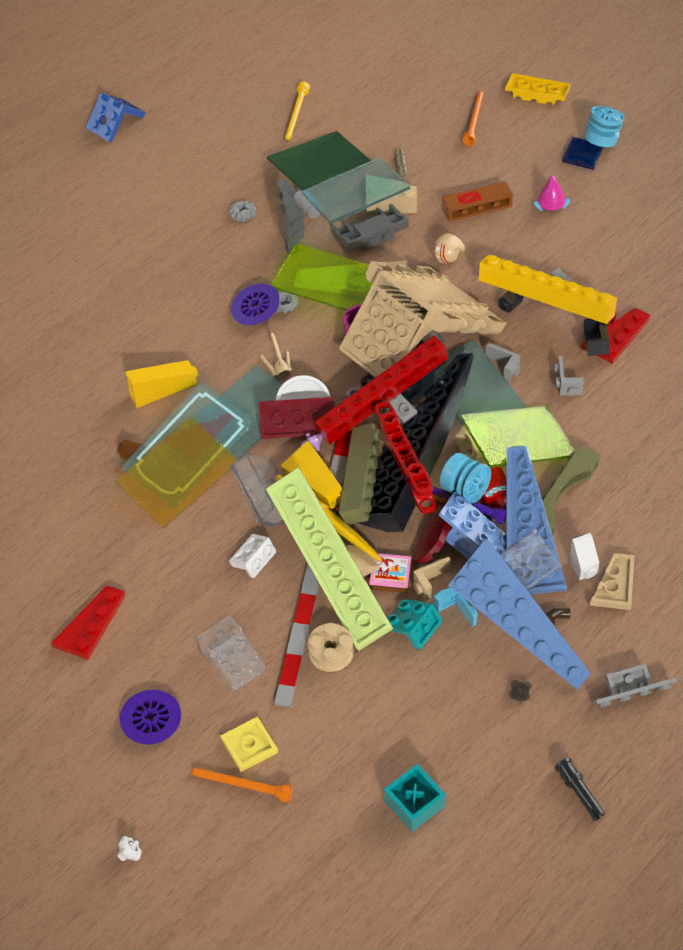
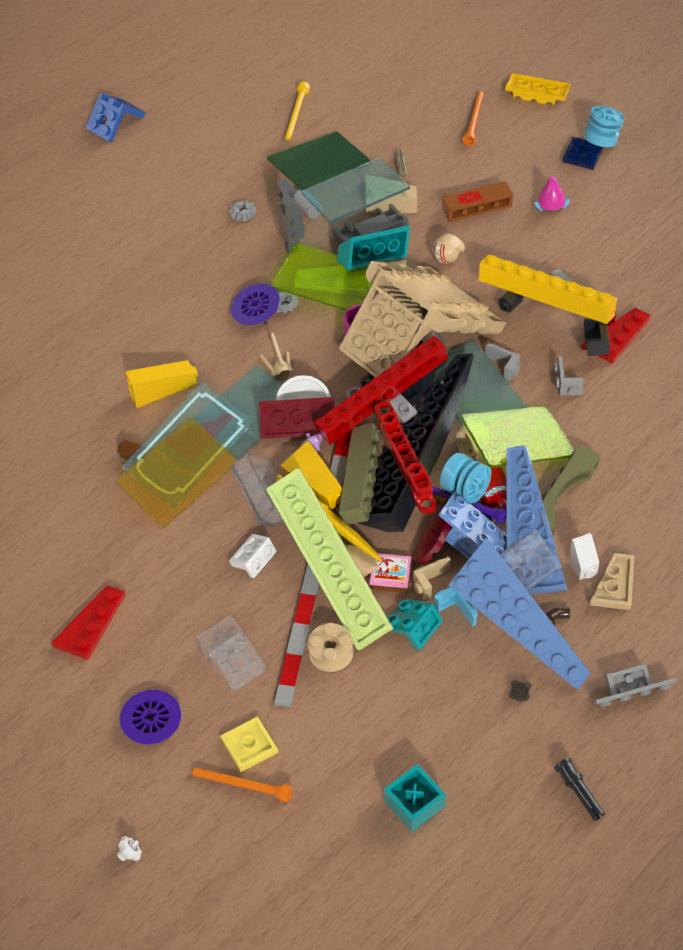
none -> teal slope [337,225,410,271]

